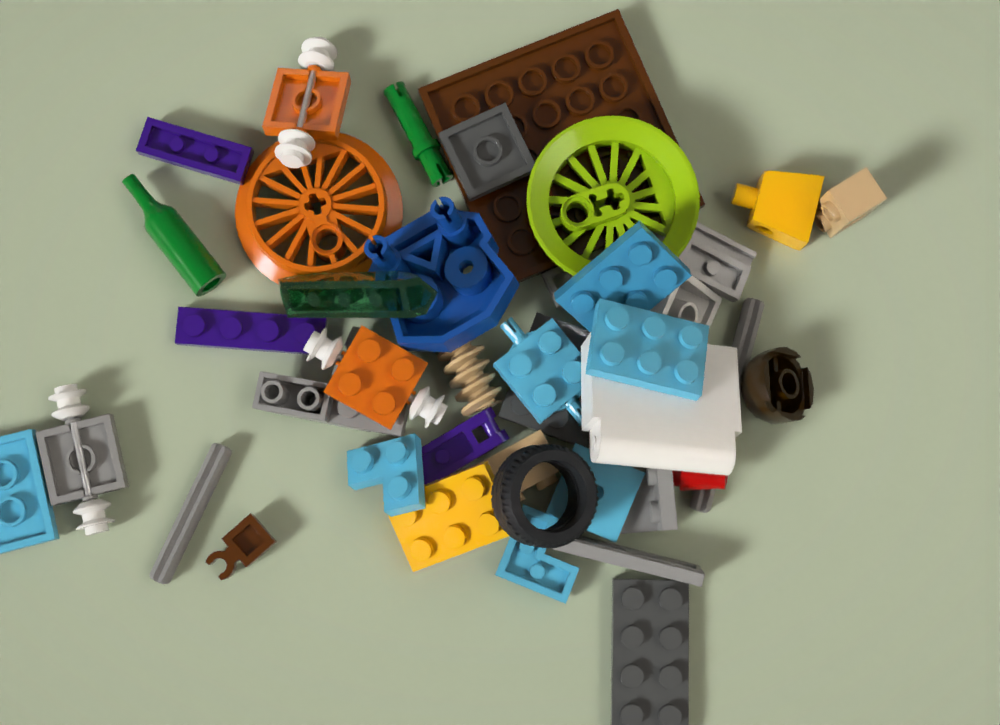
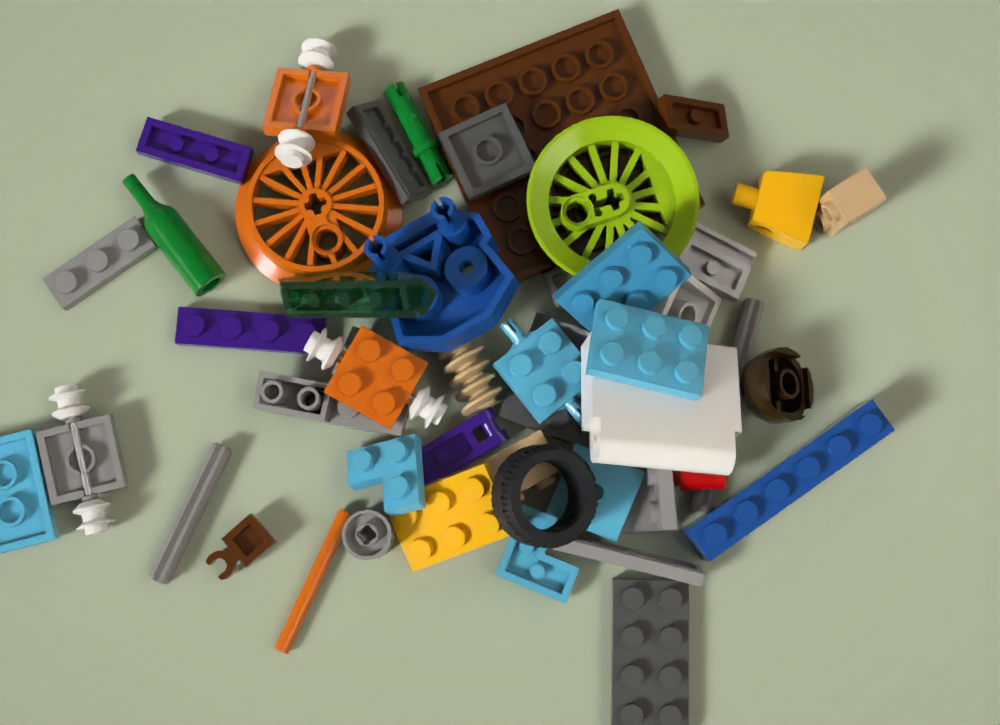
none -> light grey plate [42,216,158,311]
none -> orange bar [274,508,352,654]
none -> light grey wheel [342,509,395,560]
none -> dark grey plate [346,100,433,205]
none -> reddish brown plate [656,94,729,143]
none -> blue arch [681,399,895,561]

